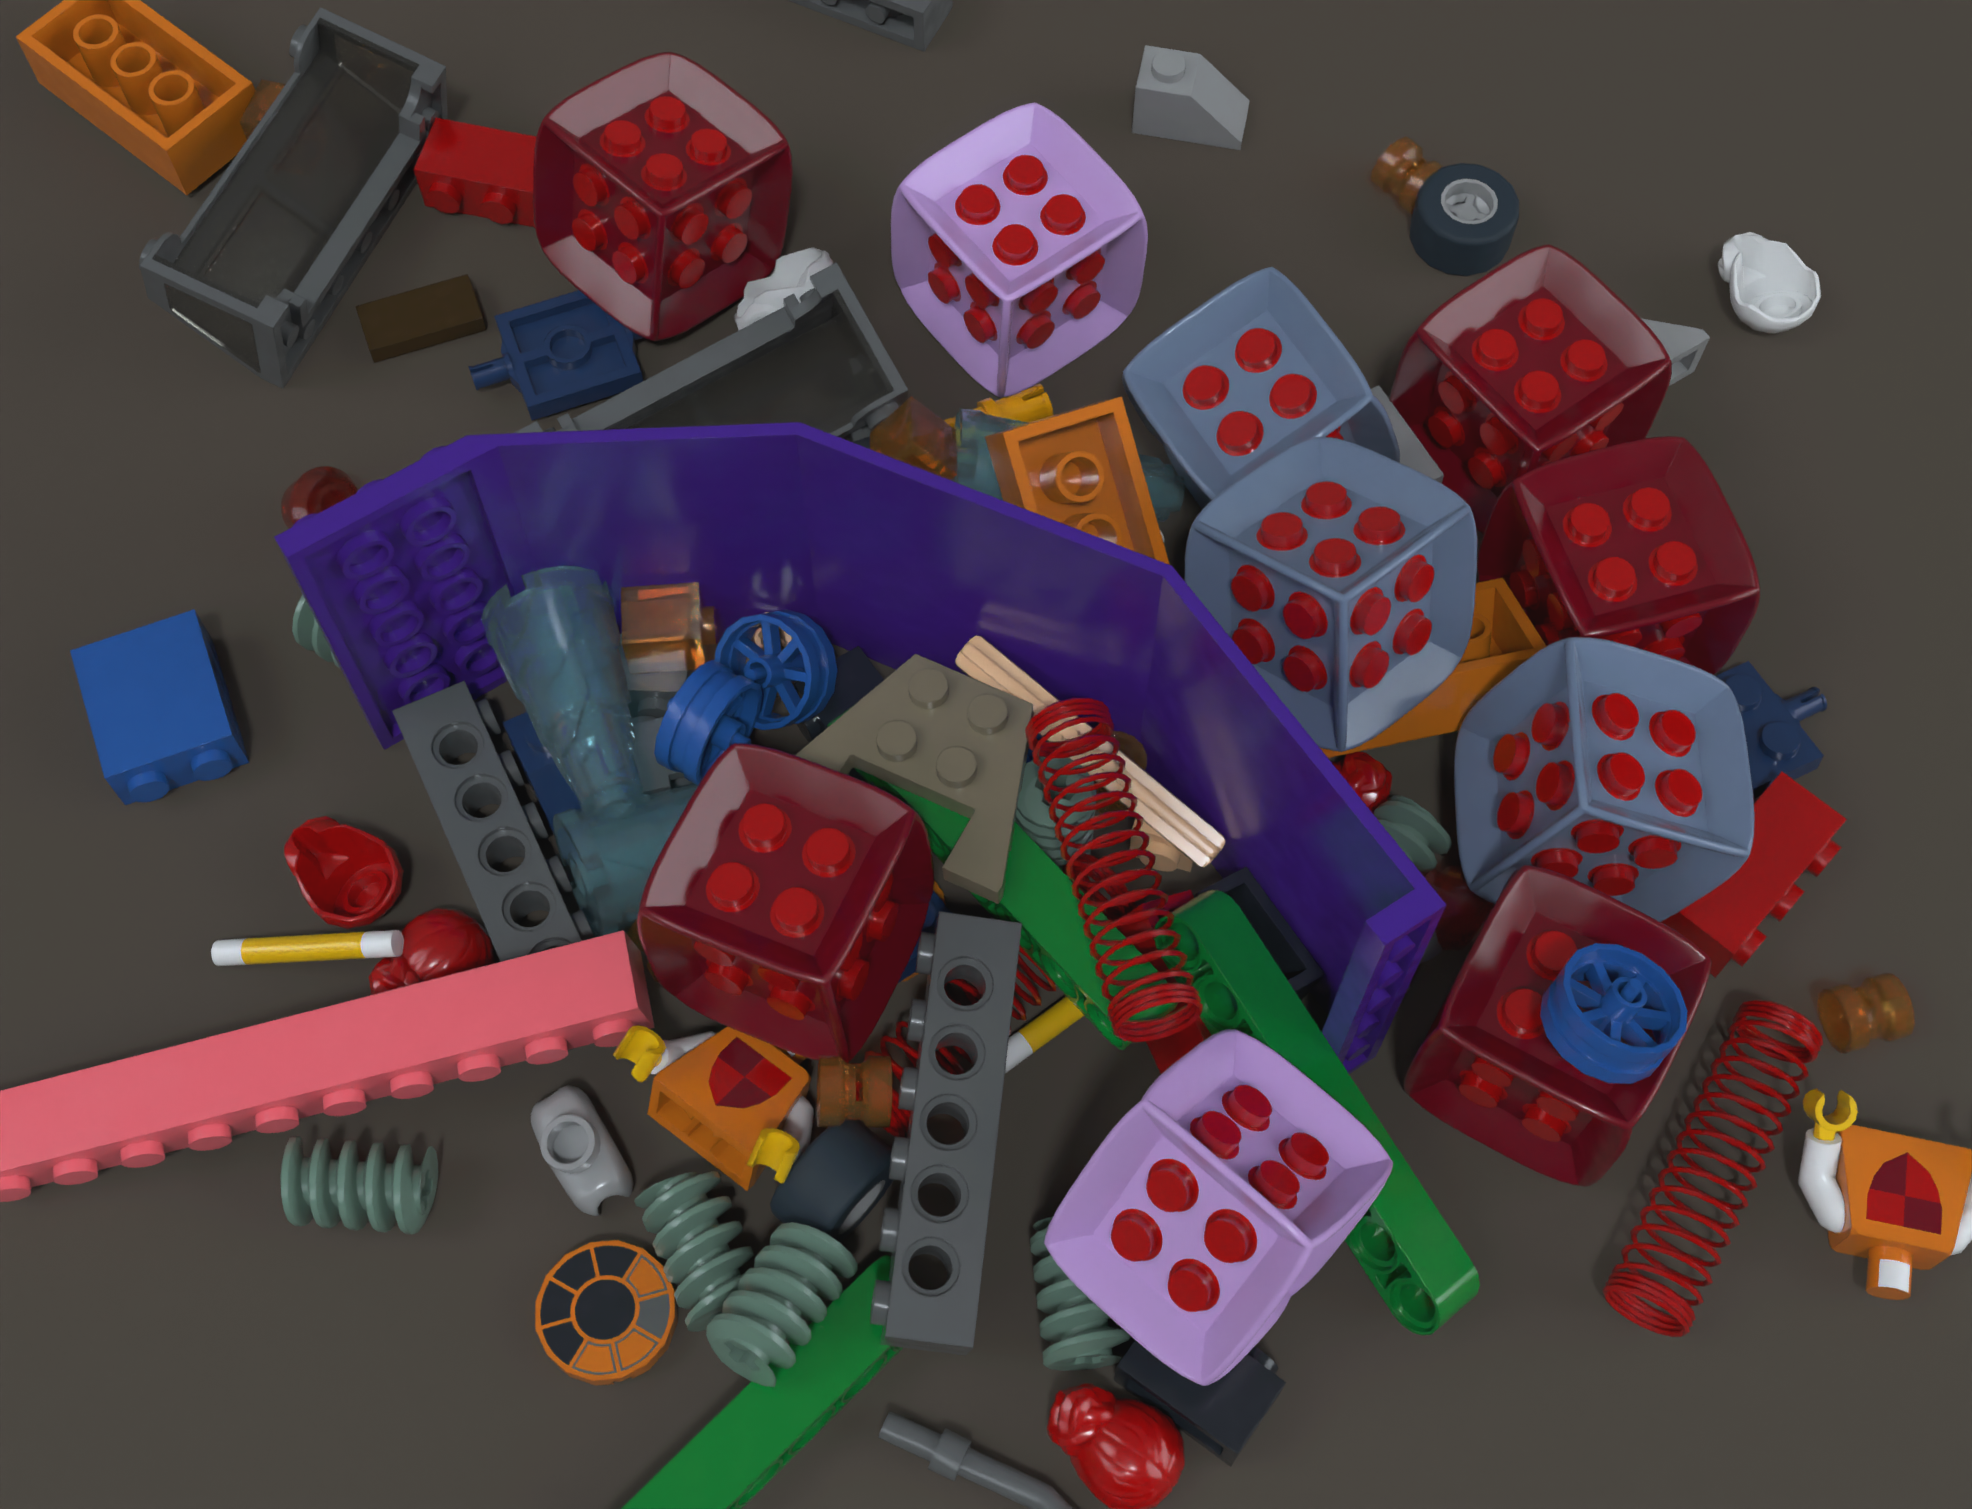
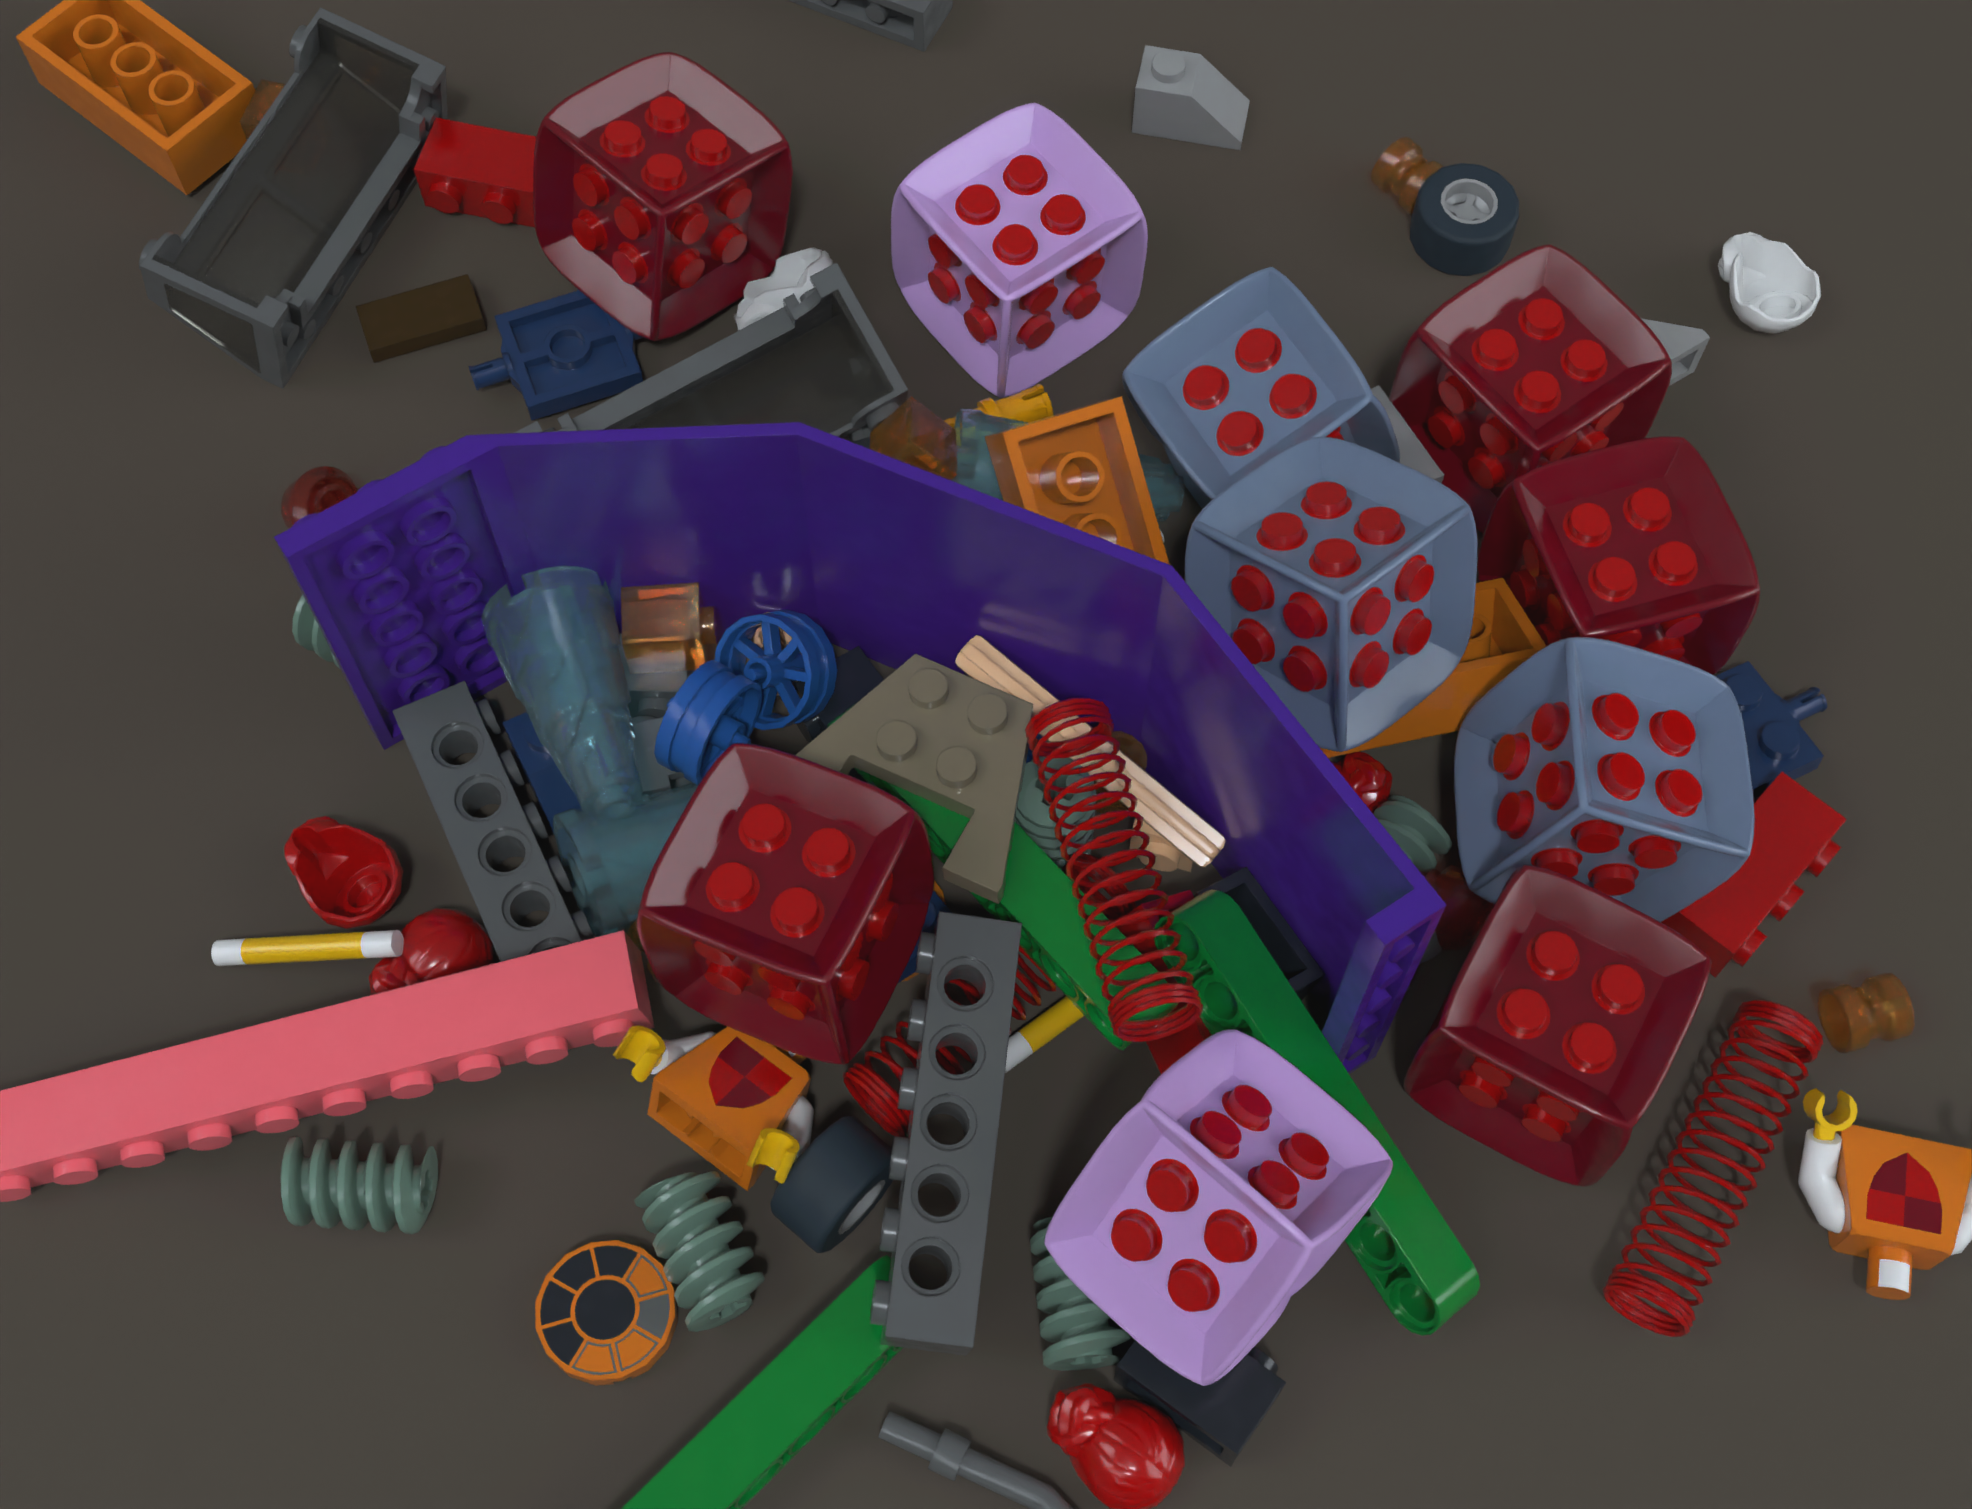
blue brick [70,609,250,805] -> none
light grey piece [530,1085,634,1216] -> none
sand green piece [706,1222,858,1387] -> none
clear orange wheel [817,1055,892,1128] -> none
blue wheel [1540,943,1688,1084] -> none

